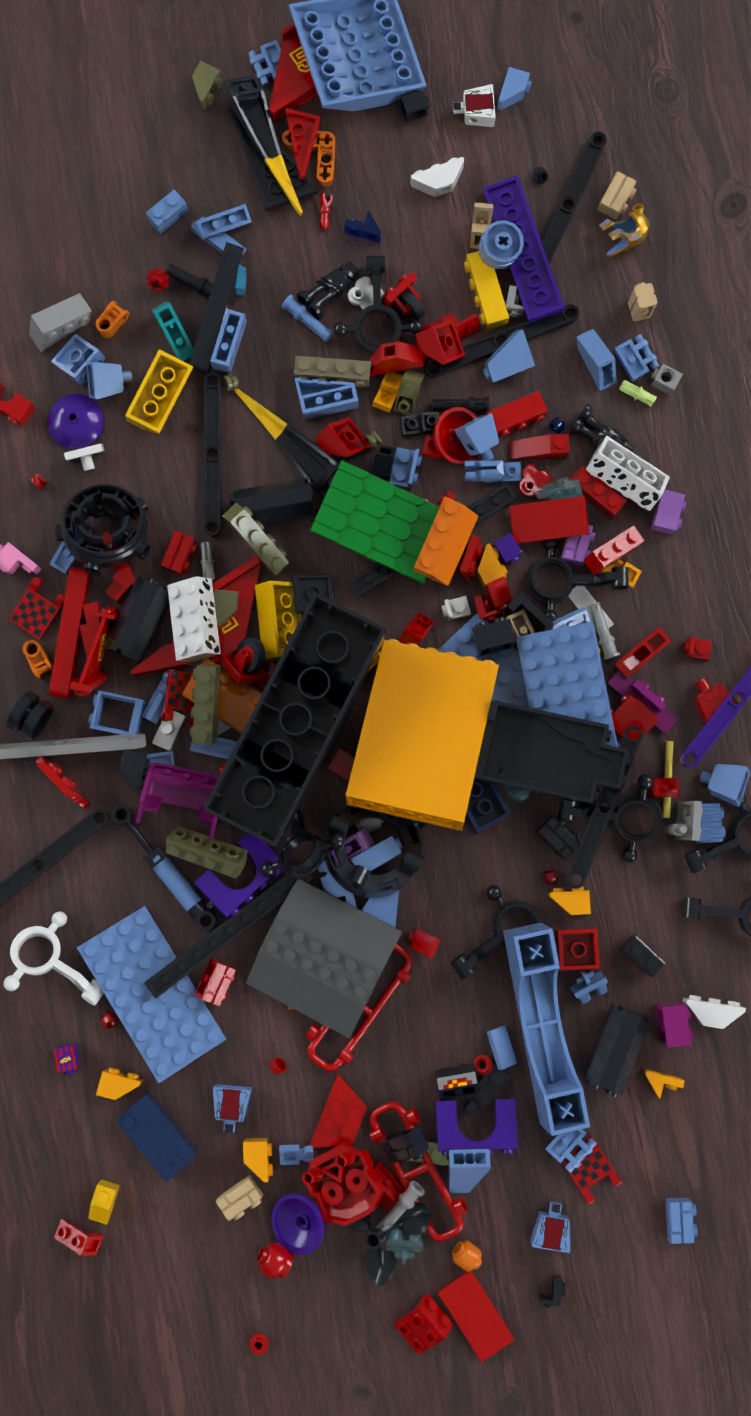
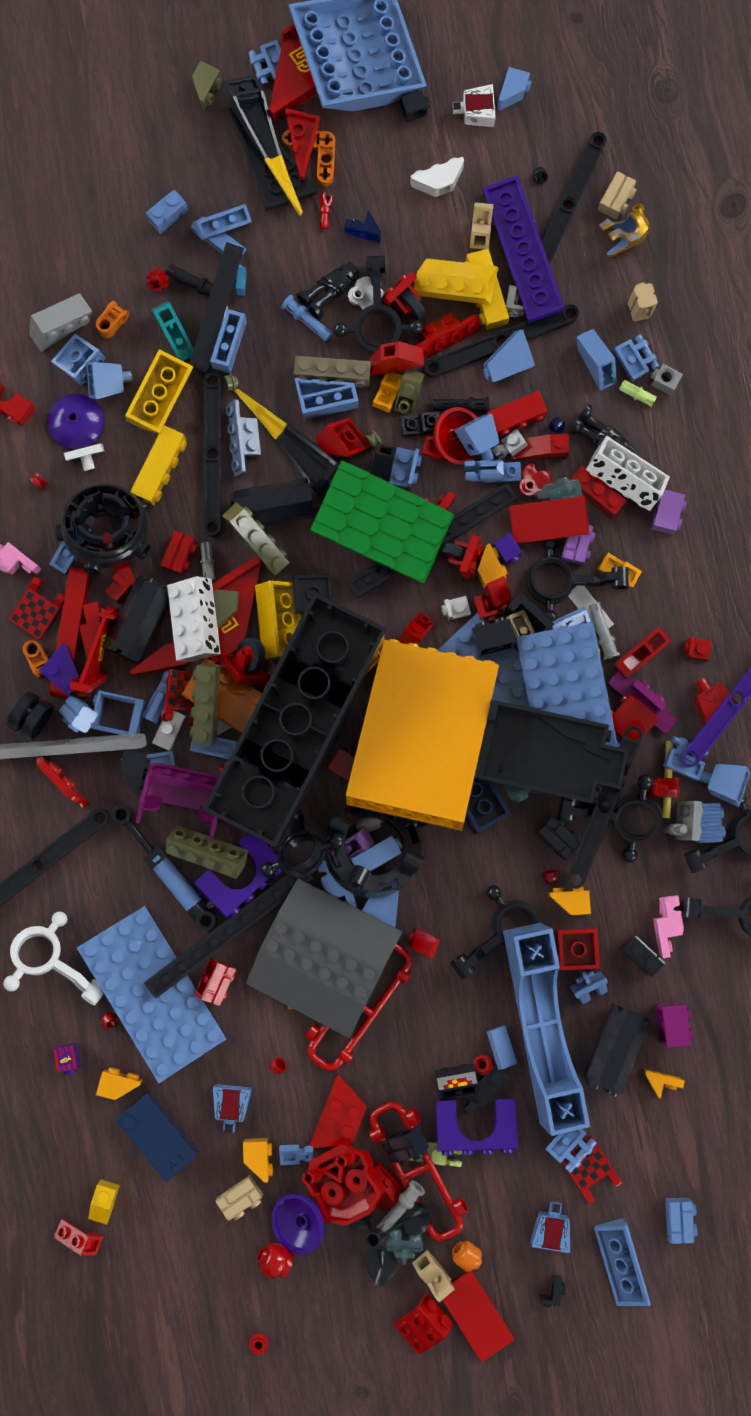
orange slope [413,497,478,586] -> none
red slope [415,319,465,365] -> none
medium blue slope [448,1149,491,1193] -> none
medium blue wheel [478,220,524,269] -> none
brick [584,526,645,575] -> none
white slope [683,995,746,1029] -> none
none -> dark purple wing [39,643,80,696]
none -> medium blue brick [59,694,98,733]
none -> yellow brick [130,425,187,506]
none -> sand blue bracket [226,399,261,477]
none -> tan brick [412,1250,454,1302]
none -> yellow slope [414,258,498,305]
none -> light grey plate [492,429,528,460]
none -> medium blue slope [594,1218,651,1306]
none -> bright pink plate [653,895,684,958]
none -> medium blue plate [663,736,708,781]

